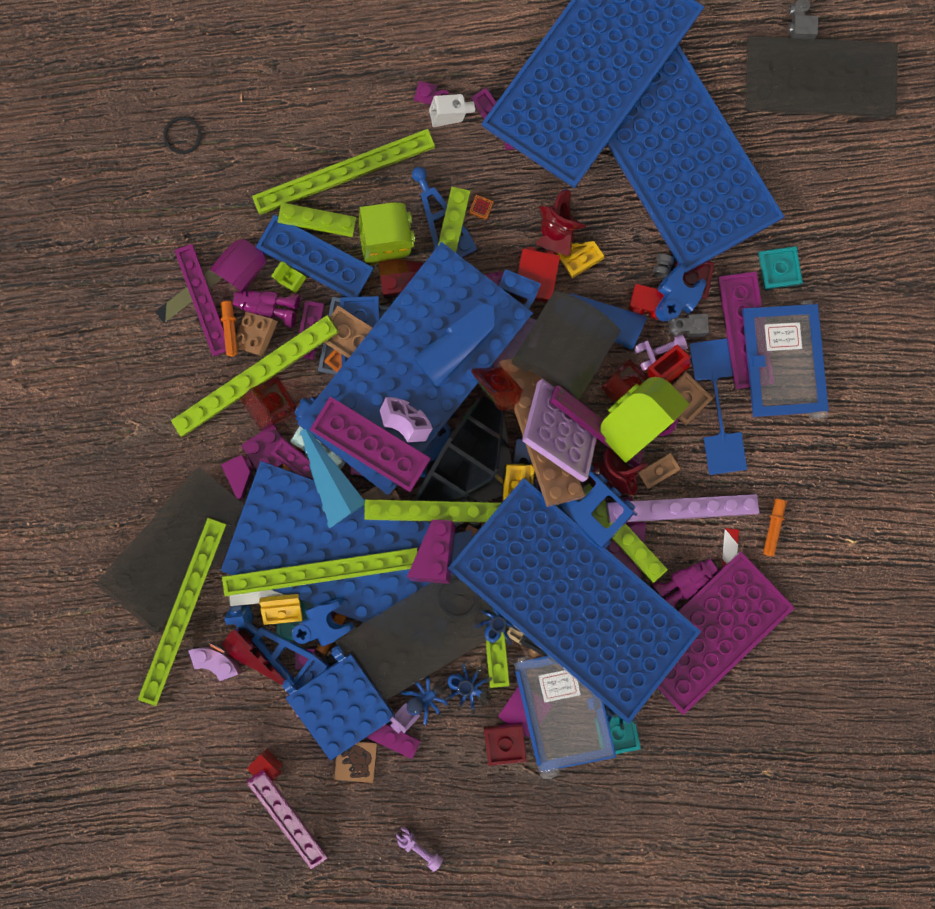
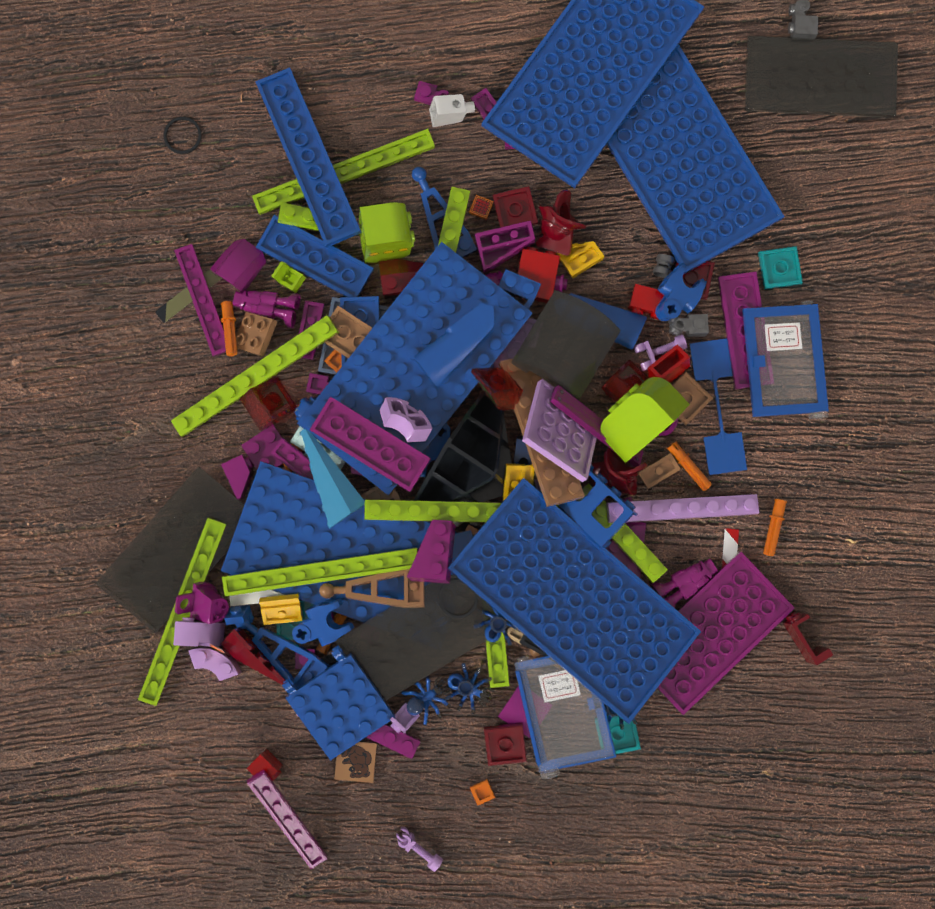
none -> lavender brick [173,617,225,647]
none -> magenta container [175,582,229,624]
none -> blue plate [255,68,361,248]
none -> magenta plate [306,373,329,395]
none -> medium nougat plate [319,569,425,608]
none -> orange tile [470,779,495,806]
none -> magenta wedge [475,221,535,275]
none -> dark red plate [492,186,538,228]
none -> magenta plate [555,274,568,294]
none -> orange axle [667,441,712,491]
none -> dark red panel [782,612,833,665]

